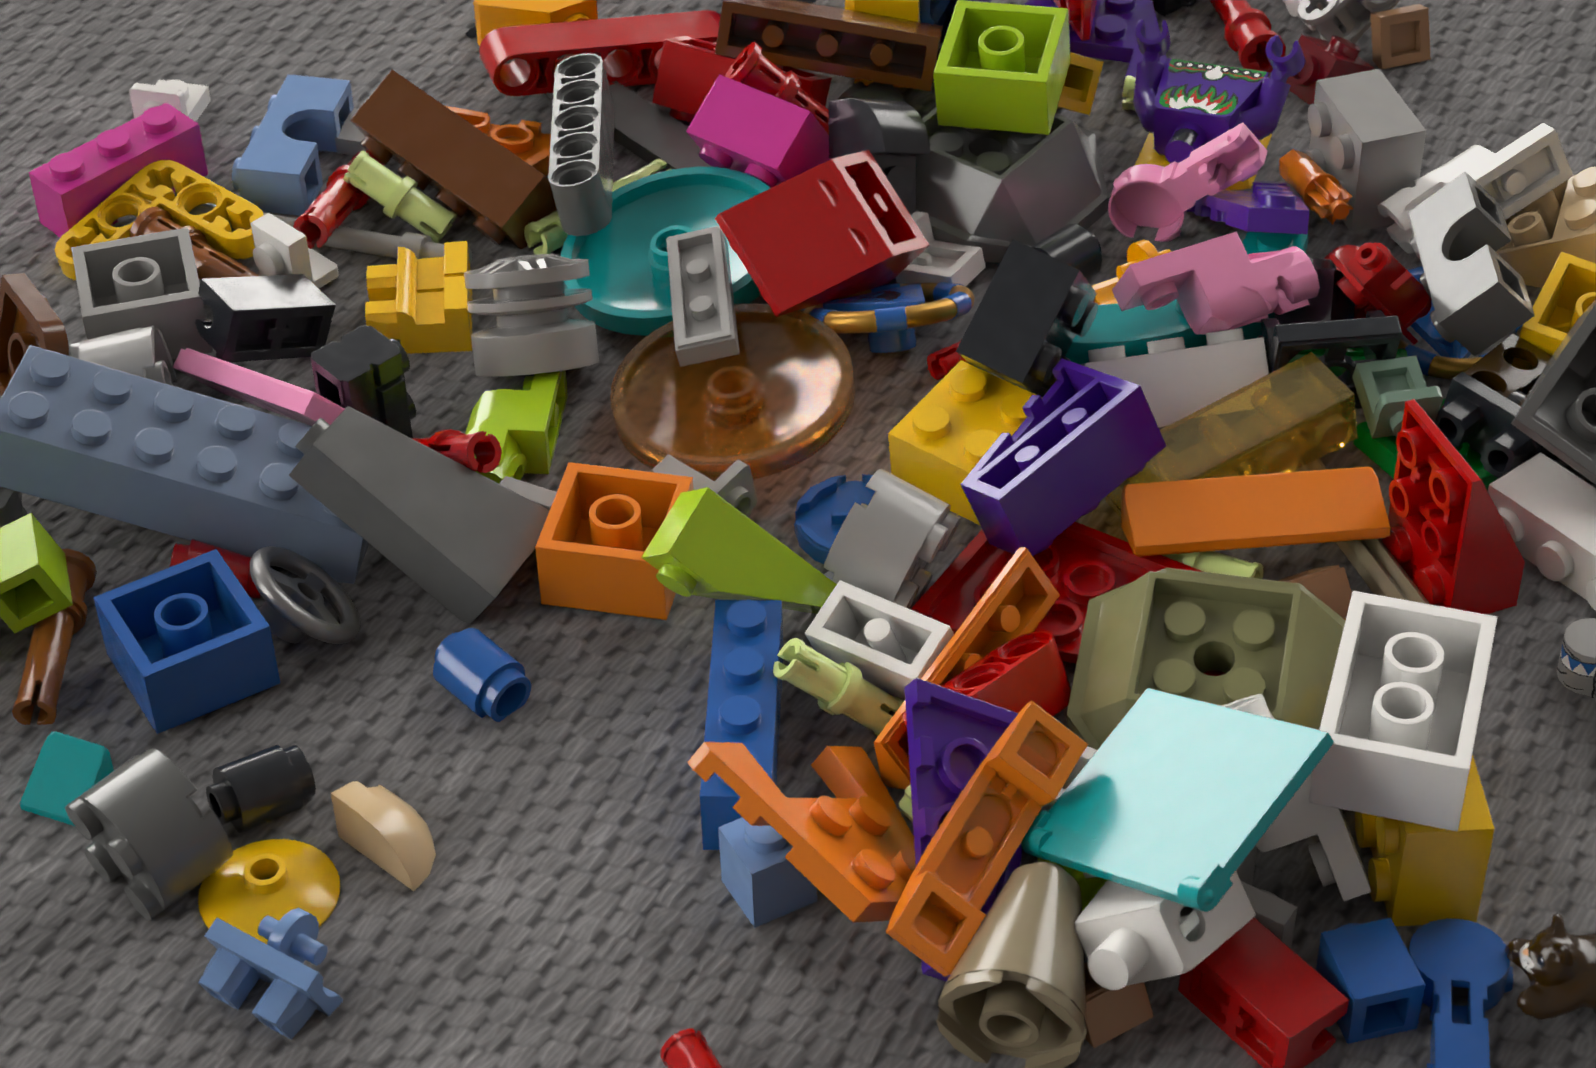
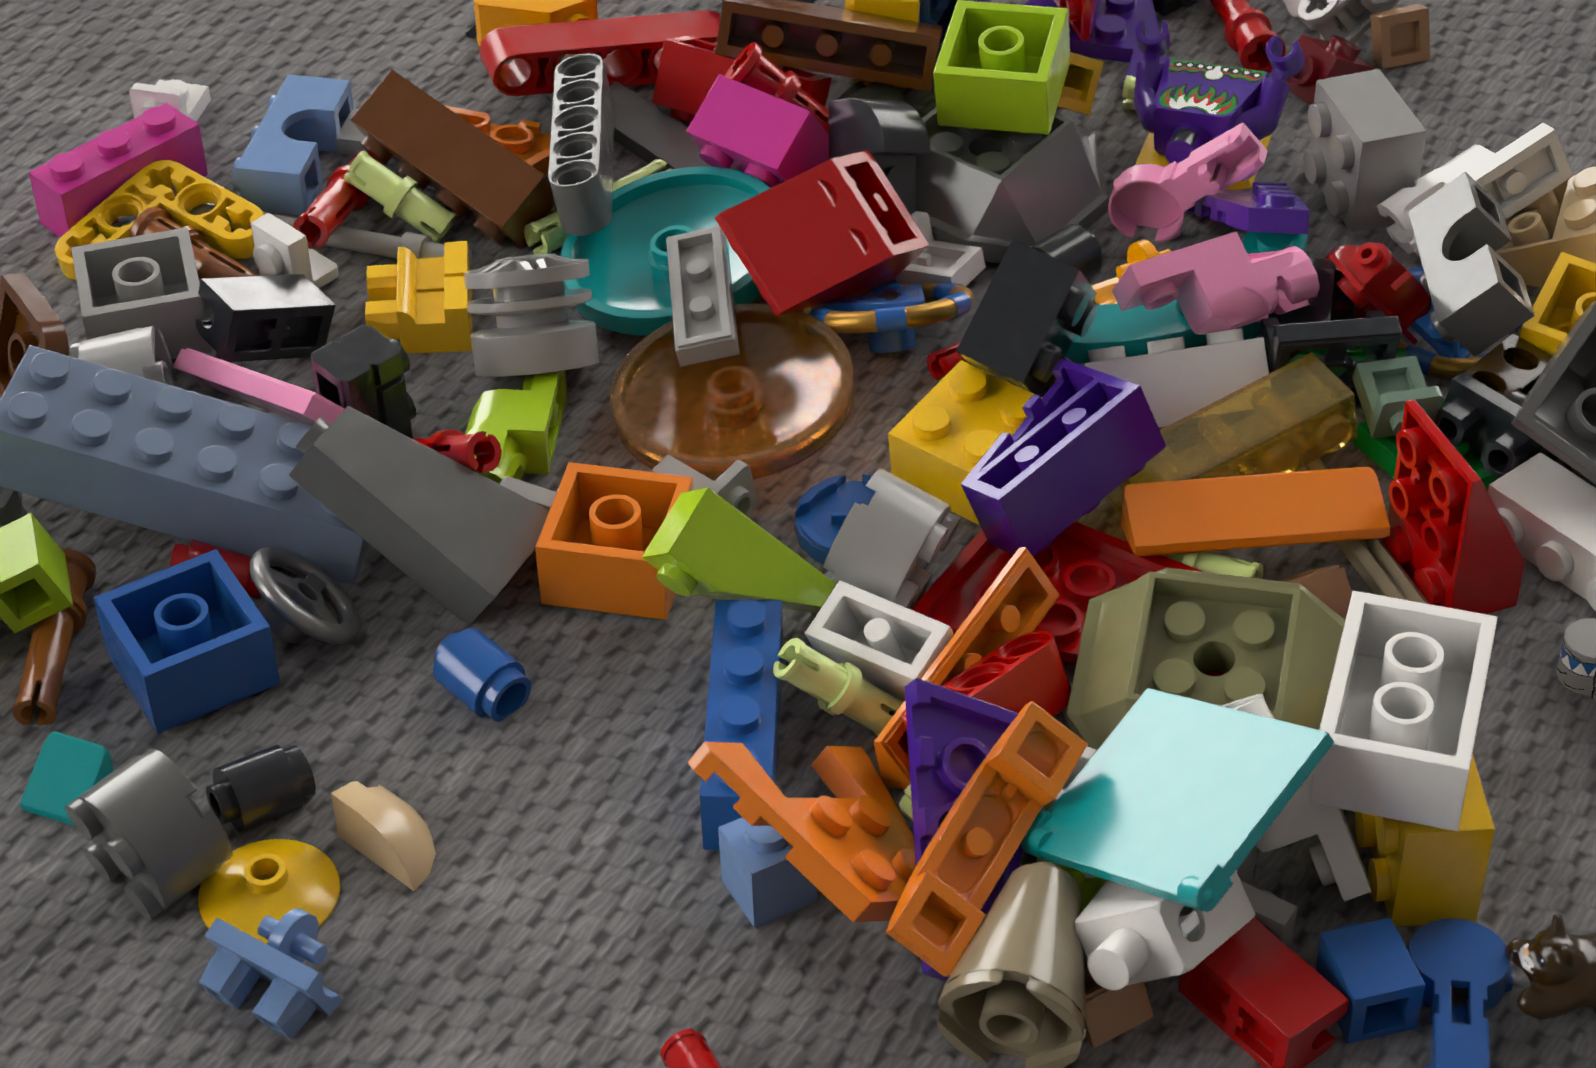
orange piece [1279,149,1354,225] -> none

